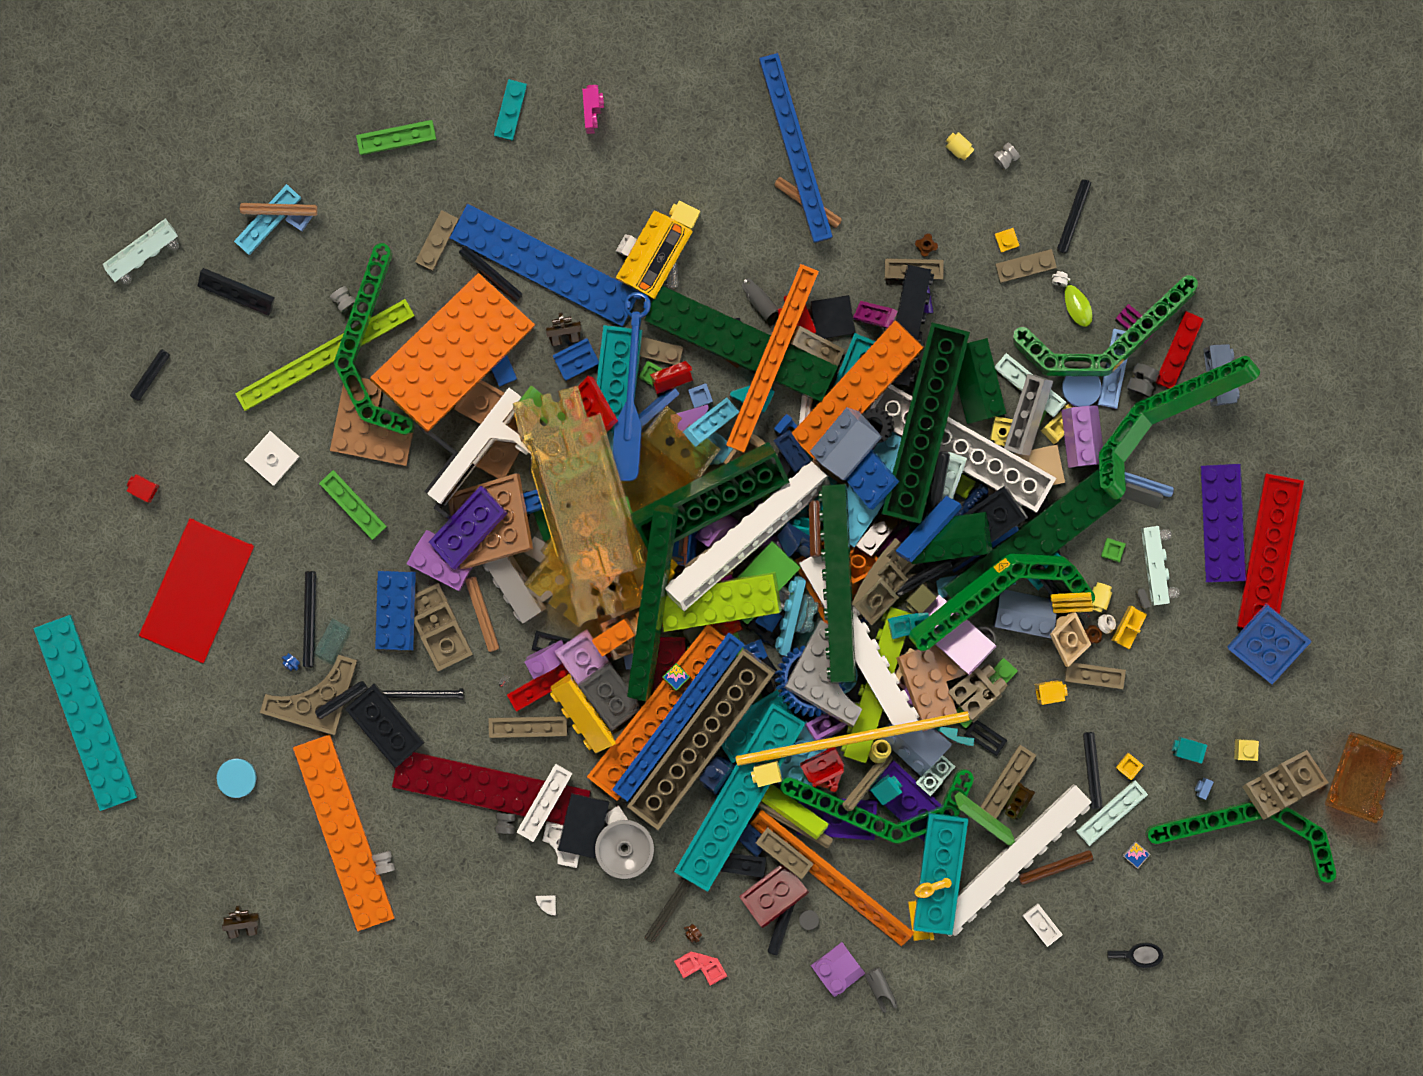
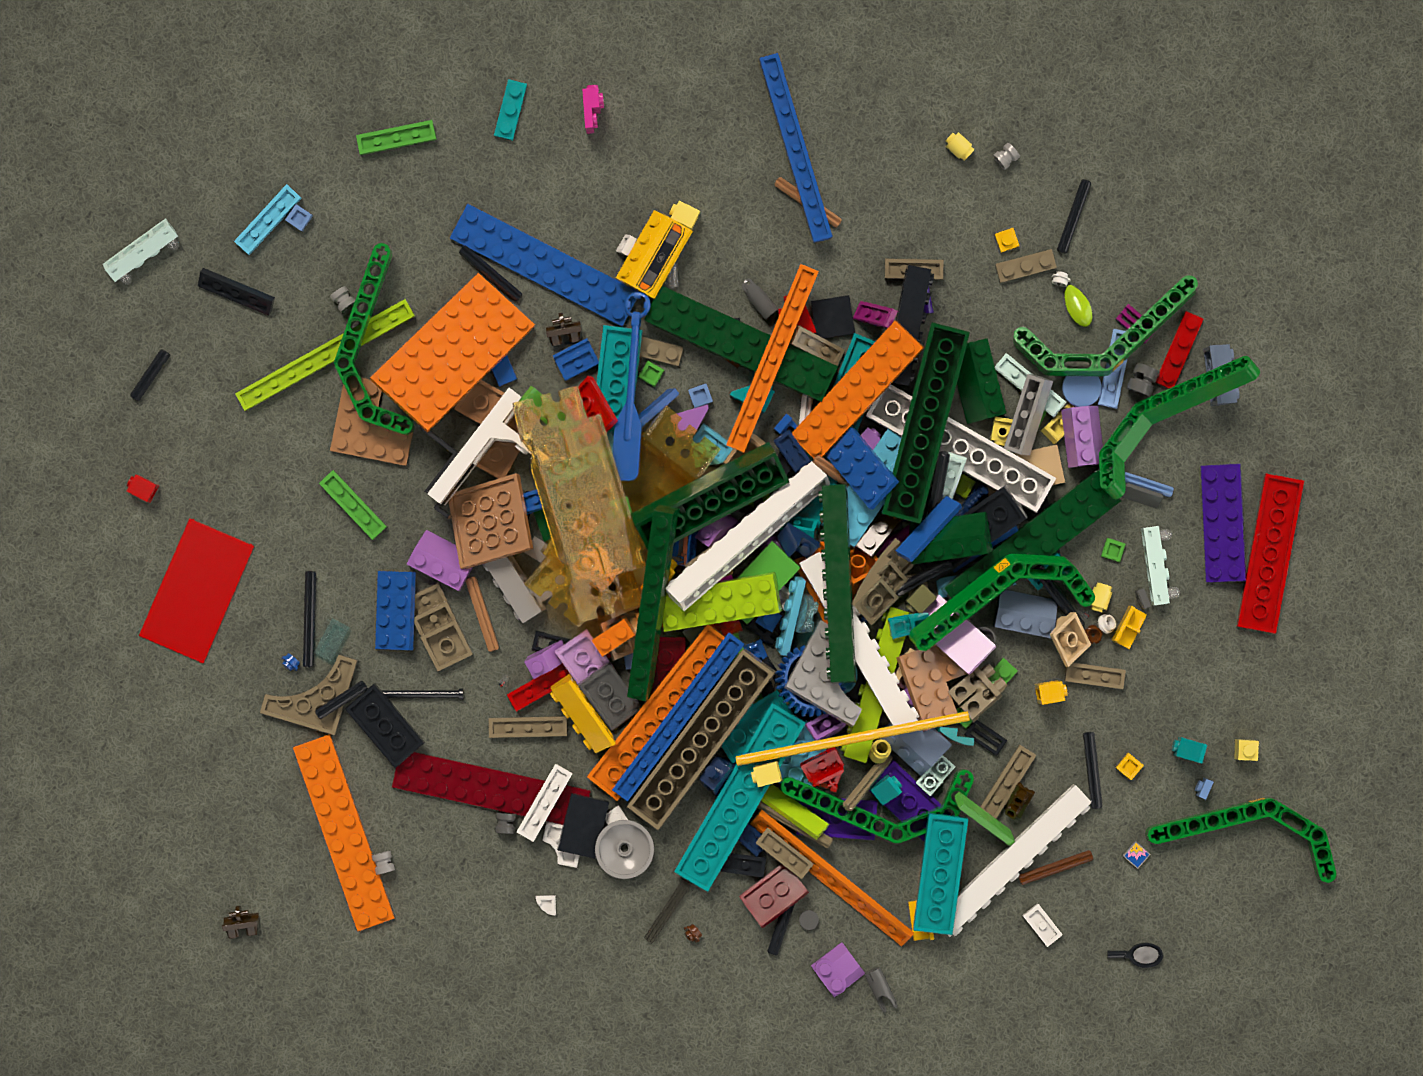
teal plate [33,615,138,811] -> none
medium azure tile [217,758,257,798] -> none
medium nougat axle [240,203,318,216] -> none
white plate [245,431,300,486] -> none
dark tan plate [415,210,459,271] -> none
dark purple plate [429,486,508,570] -> none
red panel [650,361,693,394] -> none
tile [663,663,690,691] -> none
coral tile [674,951,727,986] -> none
medium azure plate [683,398,739,447] -> none
reddish brown axle [809,500,822,558] -> none
sand blue slope [810,407,882,481] -> none
black tyre [862,408,894,444] -> none
yellow piece [914,878,952,898] -> none
reddish brown plate [915,233,938,257] -> none
yellow tile [1051,592,1093,613] -> none
light aqua tile [1076,780,1148,846] -> none
blue plate [1227,604,1312,684] -> none
dark tan slope [1243,750,1328,820] -> none
clear orange windscreen [1325,732,1403,824] -> none

